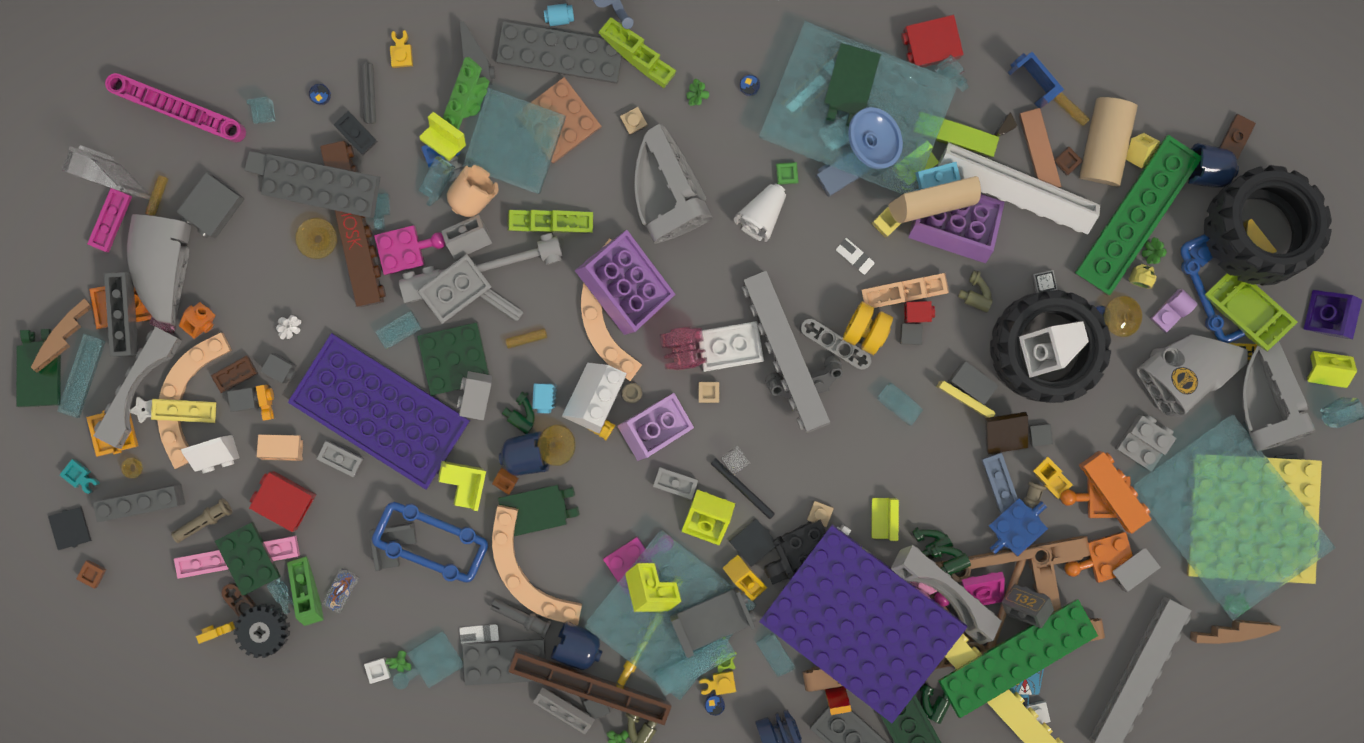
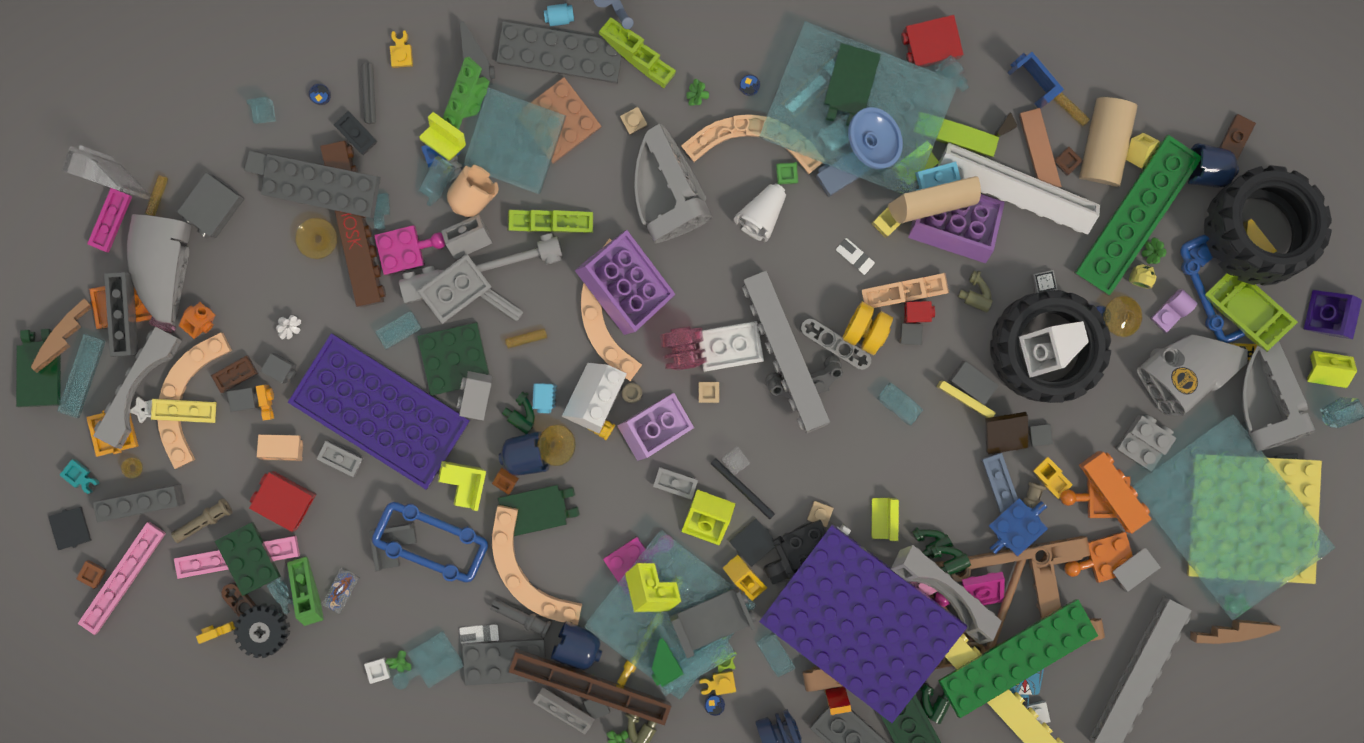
dark pink gear [105,73,246,143] -> none
white slope [181,435,240,474] -> none
dark grey brick [1001,584,1054,628] -> none
none -> bright pink plate [78,522,166,635]
none -> green slope [651,638,685,688]
none -> light nougat plate [681,115,825,175]

